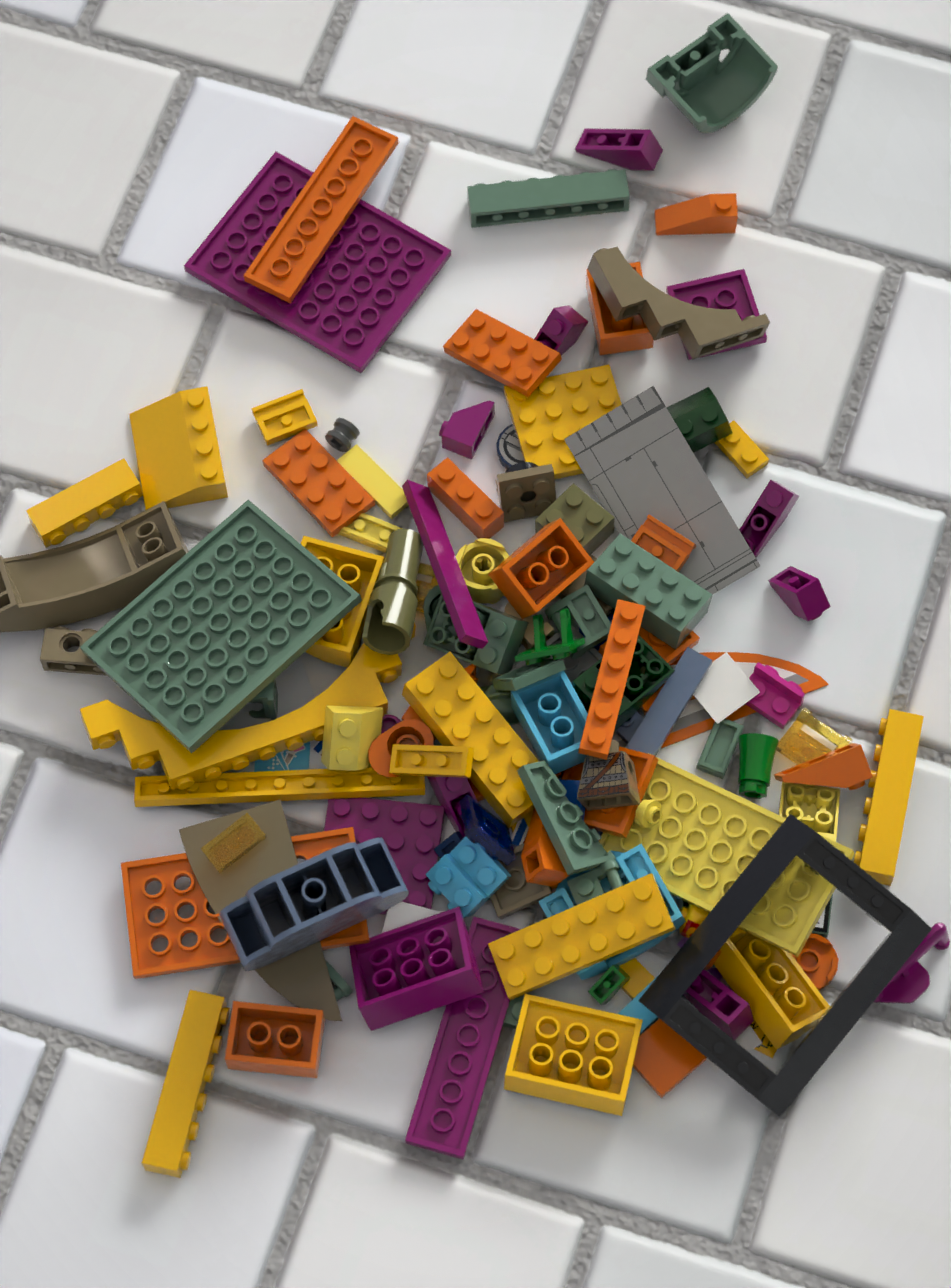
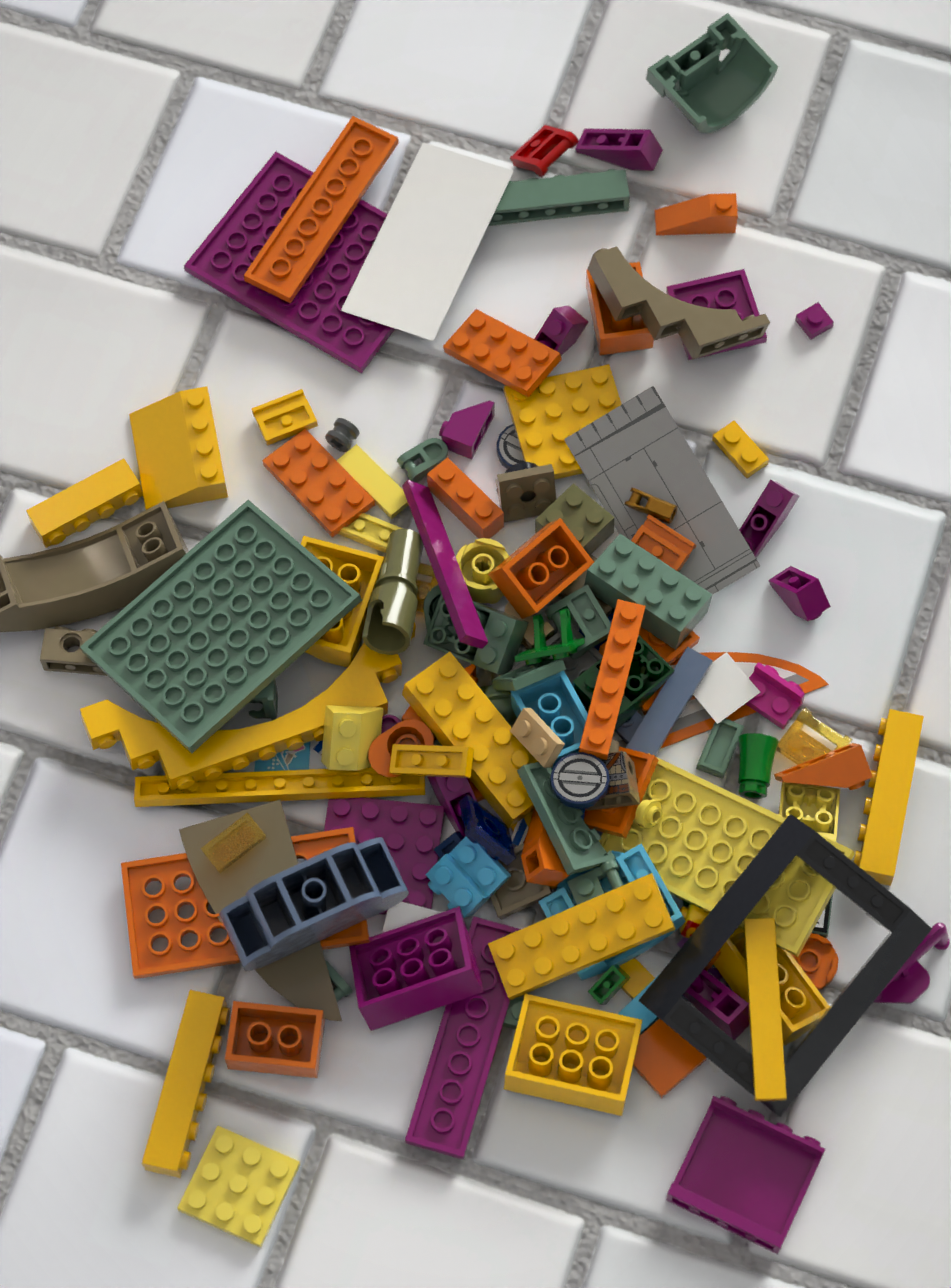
dark green slope [667,387,733,453] -> none
none -> light yellow plate [177,1125,301,1248]
none -> white sticker [341,142,514,341]
none -> sand green plate [397,438,448,483]
none -> red plate [510,125,579,177]
none -> tan plate [510,708,565,767]
none -> tile [550,752,610,809]
none -> pearl gold bar [624,488,678,524]
none -> magenta panel [666,1096,825,1254]
none -> yellow tile [743,918,787,1101]
none -> magenta plate [795,302,834,340]

